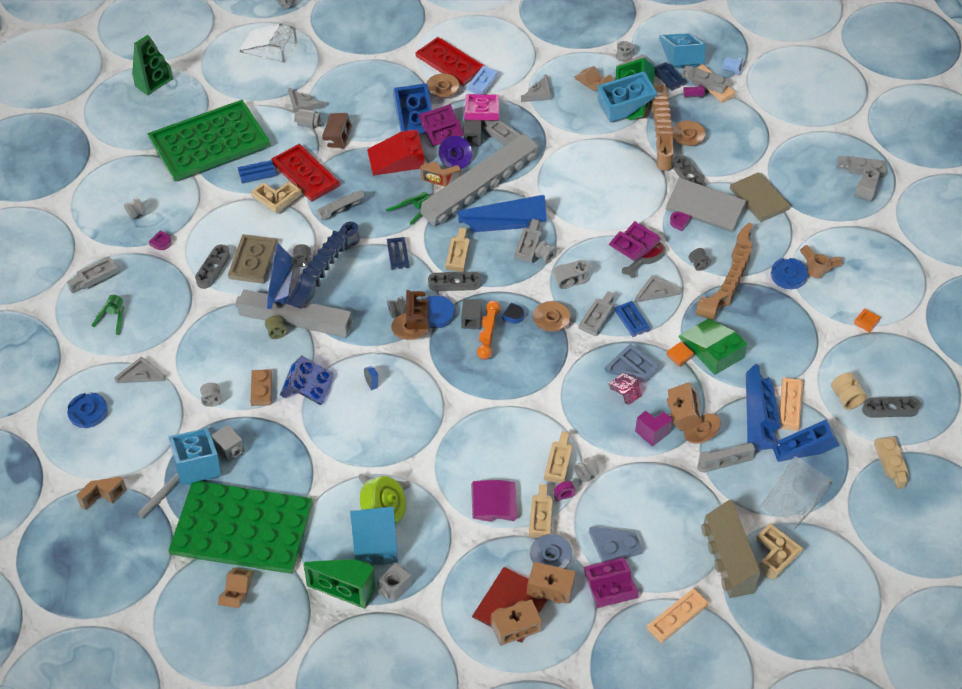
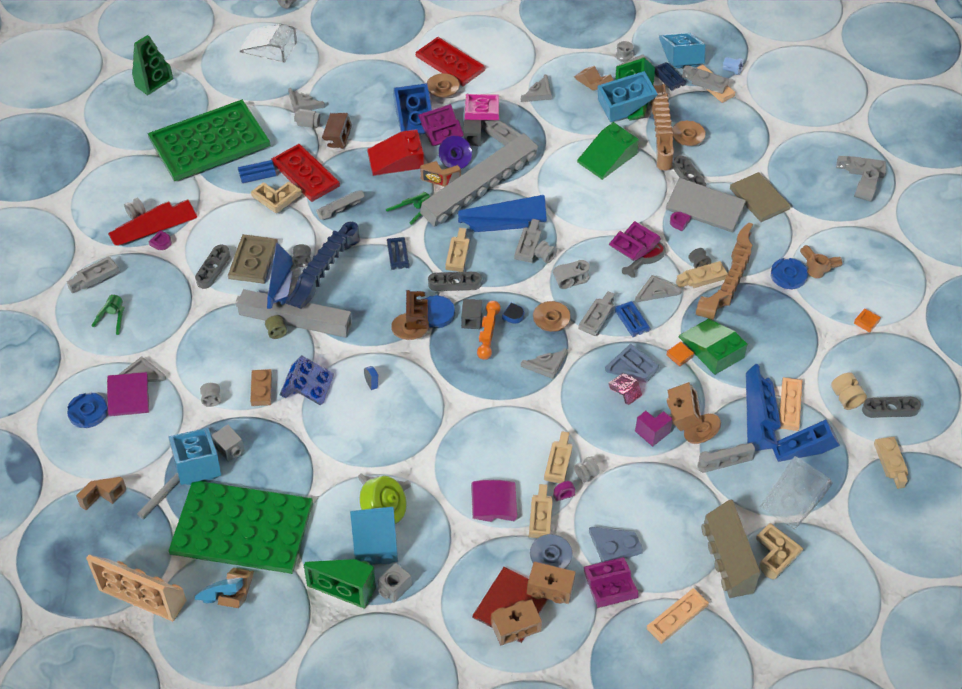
dark grey wheel [387,296,406,318] -> none
light blue plate [468,66,498,94] -> none
magenta pin [683,85,704,98] -> none
none -> light nougat slope [86,555,187,622]
none -> magenta slope [107,372,149,416]
none -> red wedge [108,199,197,246]
none -> dark azure slope [195,578,243,603]
none -> light grey tile [521,348,568,379]
none -> green slope [577,122,639,180]
none -> tan hinge [676,261,728,288]

